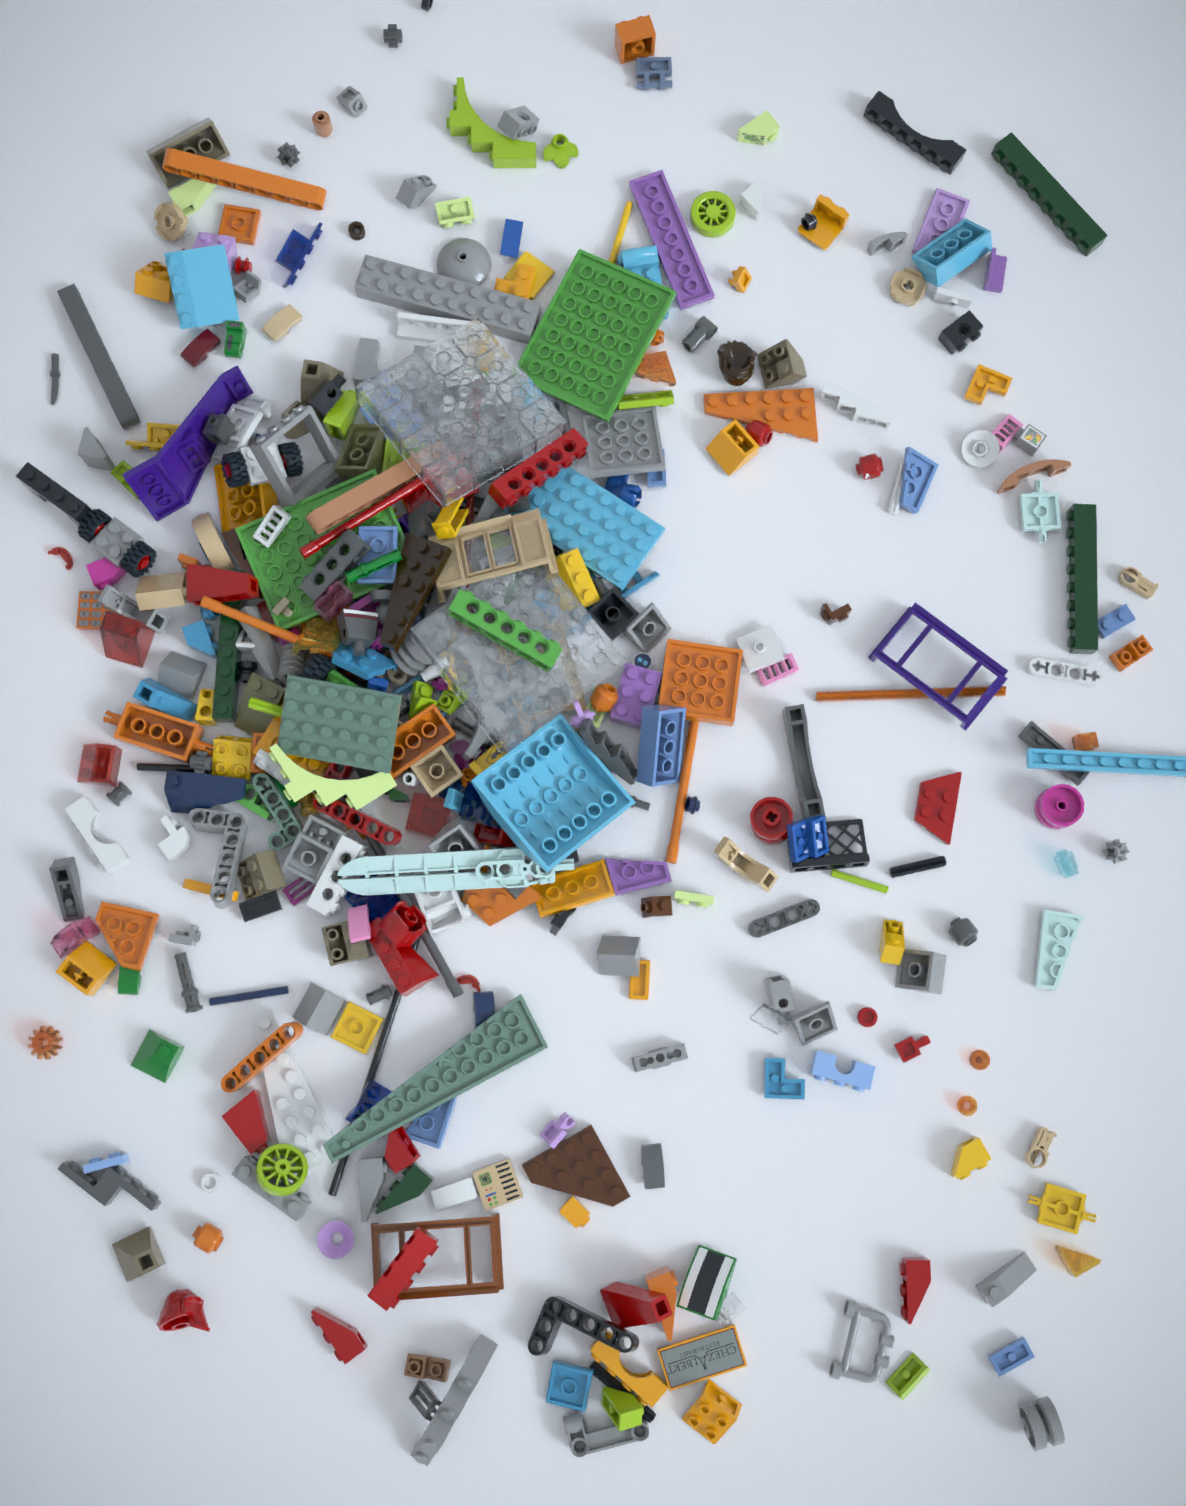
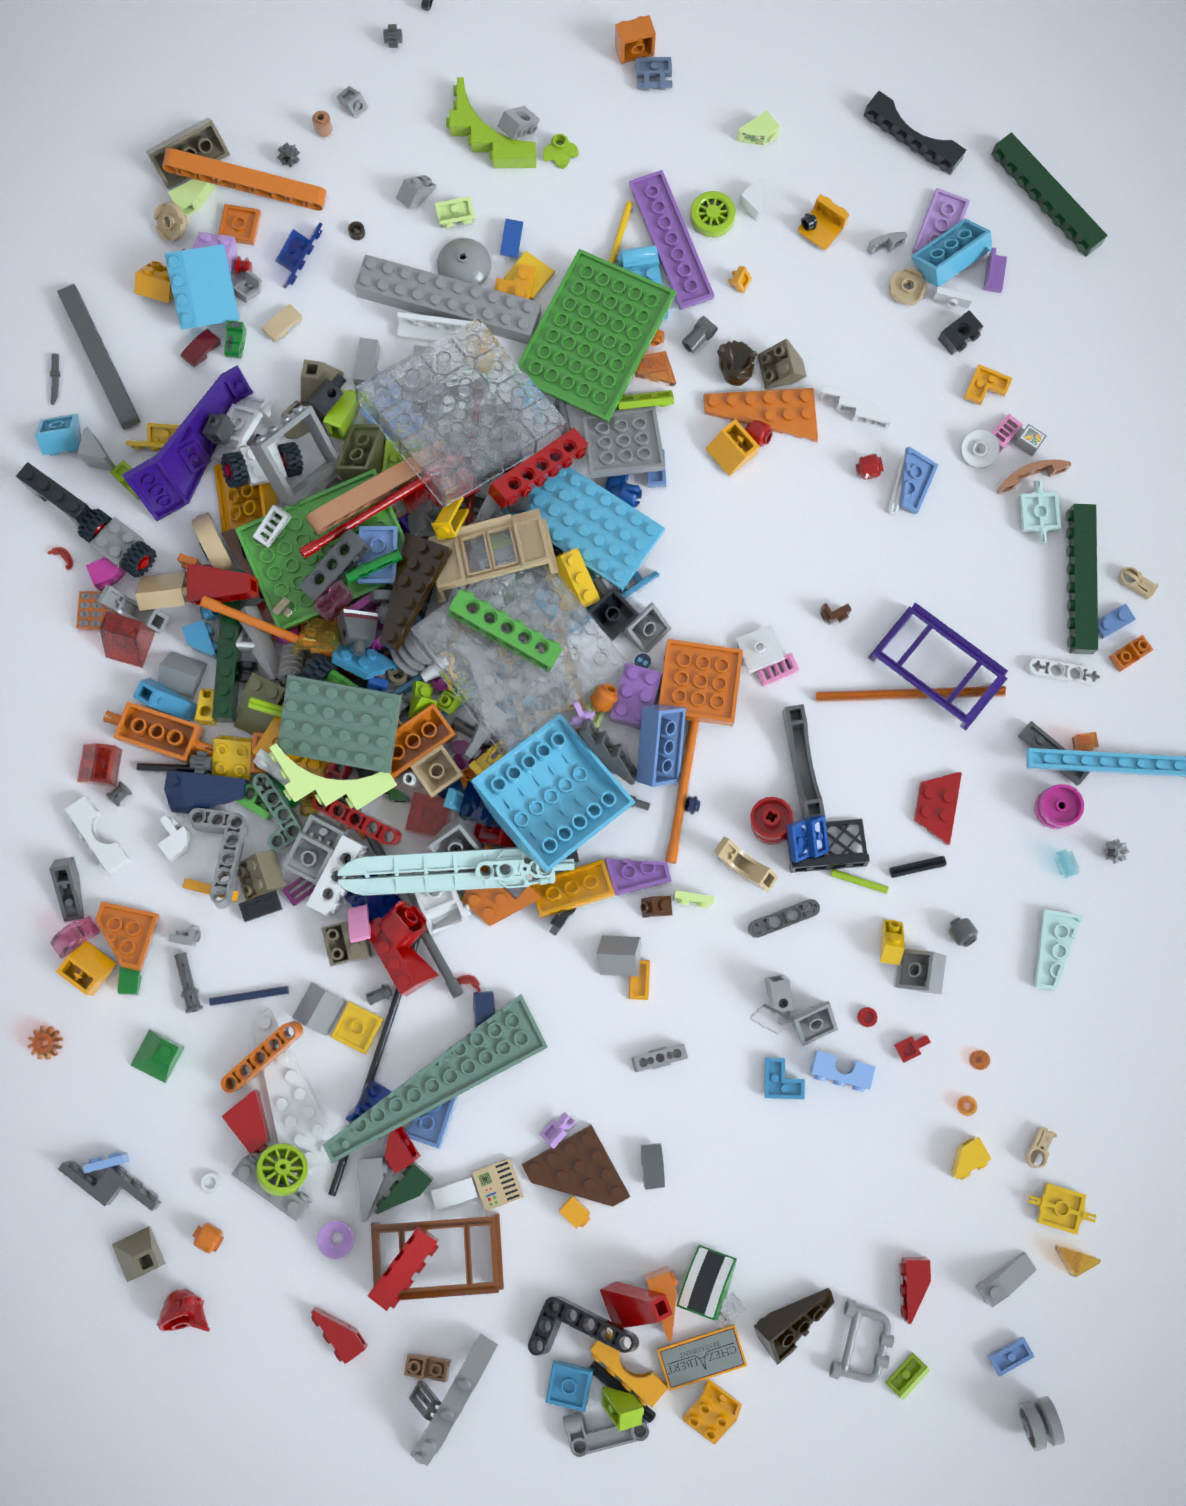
none -> medium azure slope [35,414,81,456]
none -> dark brown wedge [754,1288,834,1365]

